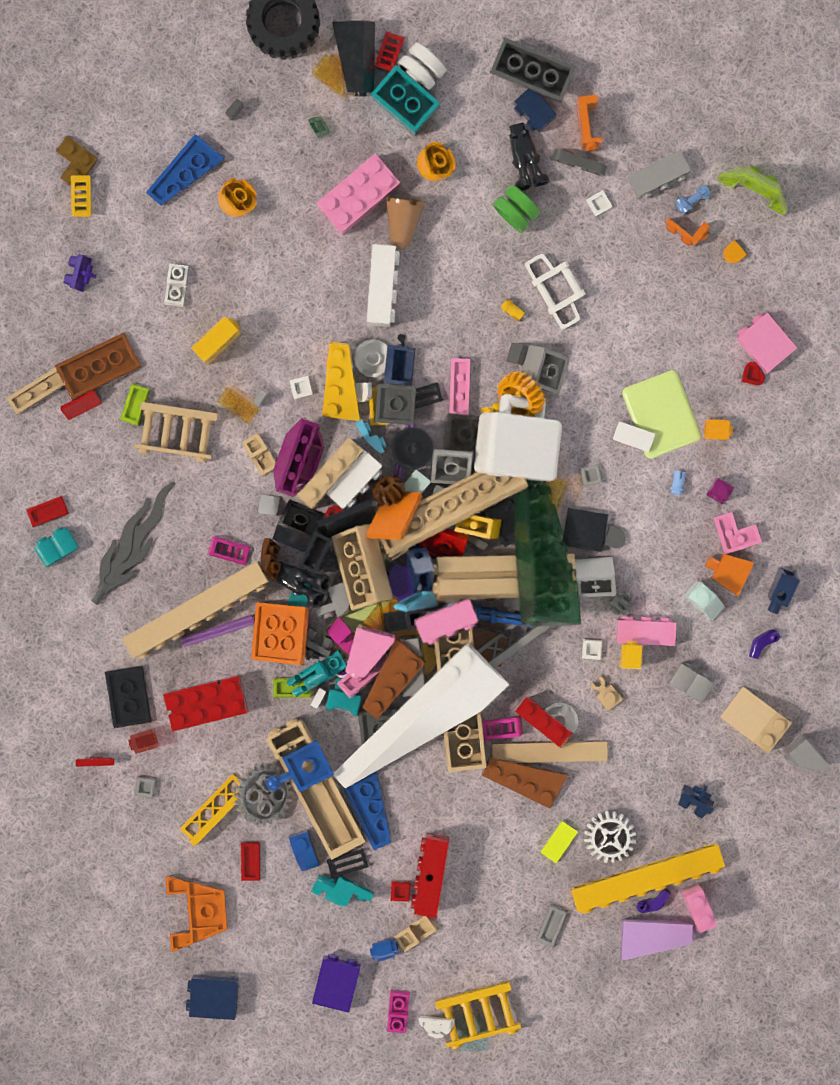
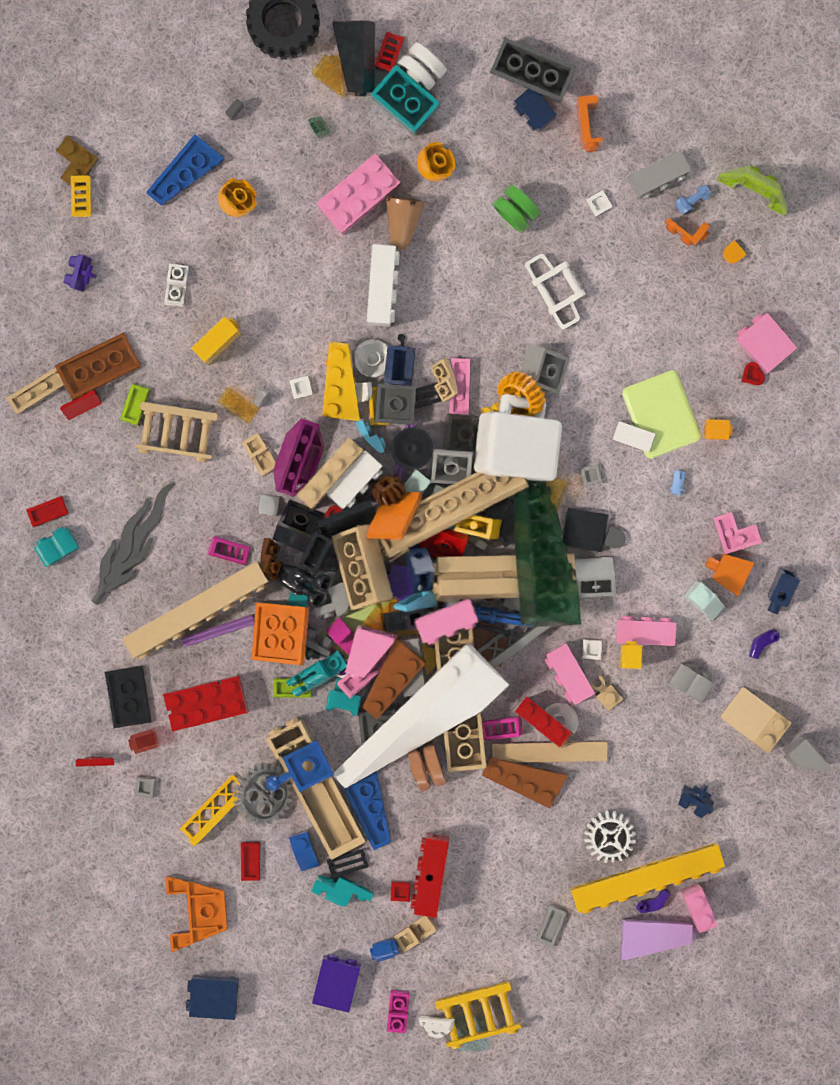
white tile [311,687,327,708] -> none
yellow pin [500,299,525,322] -> none
dark grey tile [506,343,528,365] -> none
black piece [509,122,550,191] -> none
neon yellow tile [540,821,578,863] -> none
dark grey beam [552,149,607,176] -> none
dark grey gear [609,592,633,615] -> none
magenta brick [706,478,735,505] -> none
none -> nougat wheel [408,744,446,792]
none -> tan slope [430,357,458,403]
none -> bright pink brick [545,643,595,705]

